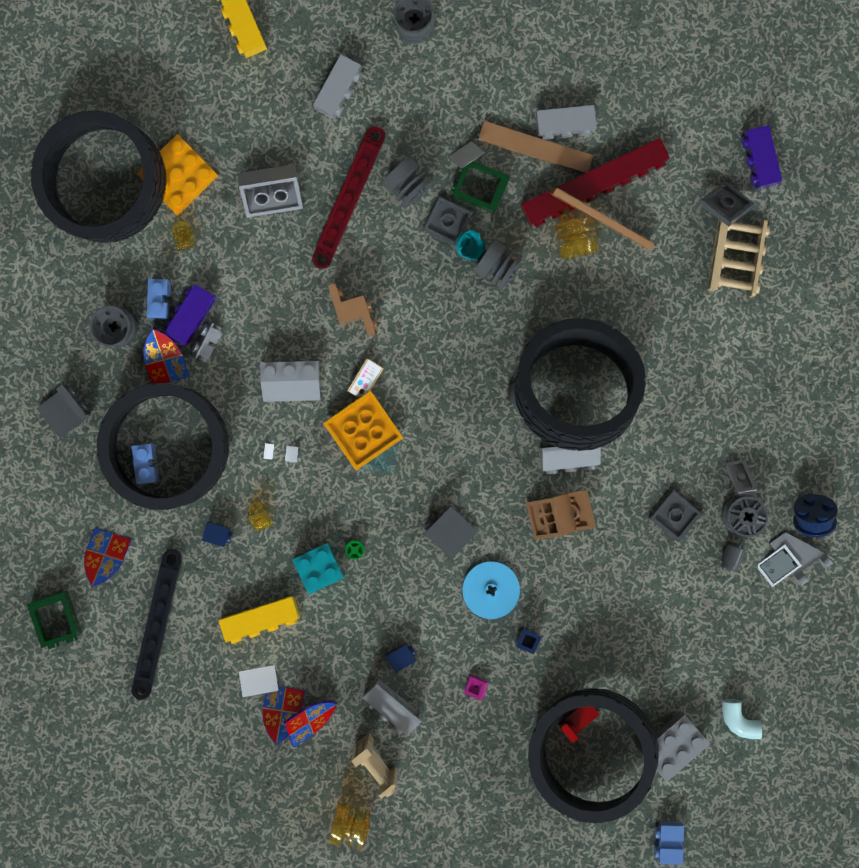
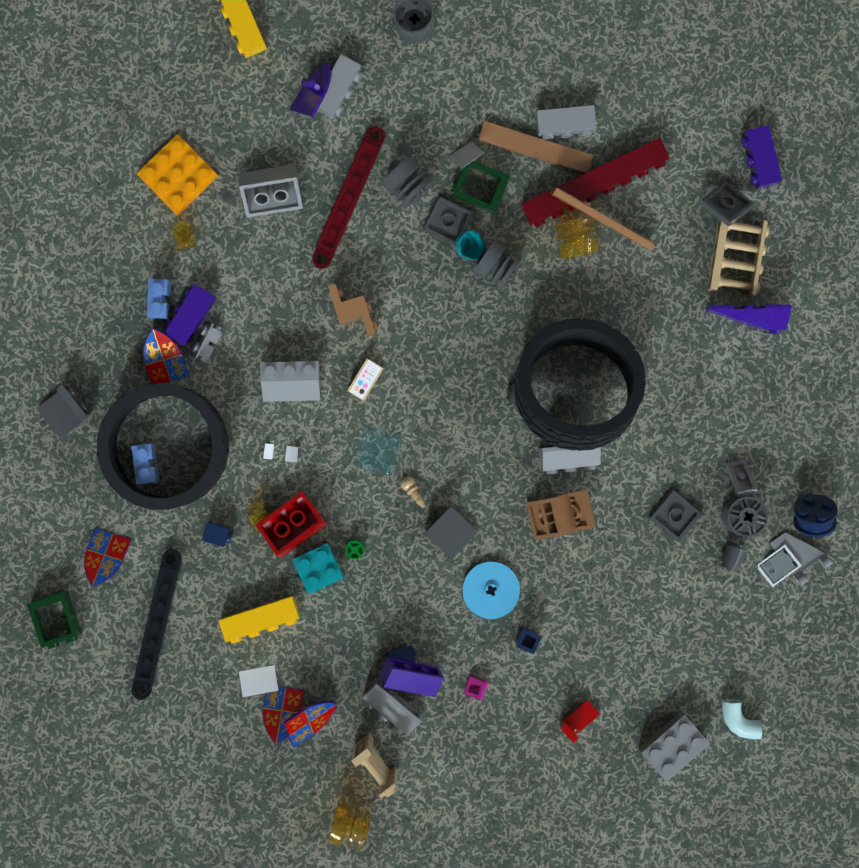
black tyre [31,110,166,243] -> none
dark grey wheel [90,306,138,347] -> none
light orange plate [323,391,403,471] -> none
black tyre [528,688,659,823] -> none
medium blue brick [654,821,684,865] -> none
none -> red slope [255,491,328,558]
none -> dark purple shield [290,63,331,117]
none -> dark purple brick [379,657,444,697]
none -> tan bar [401,476,425,508]
none -> dark purple wedge [706,304,792,334]

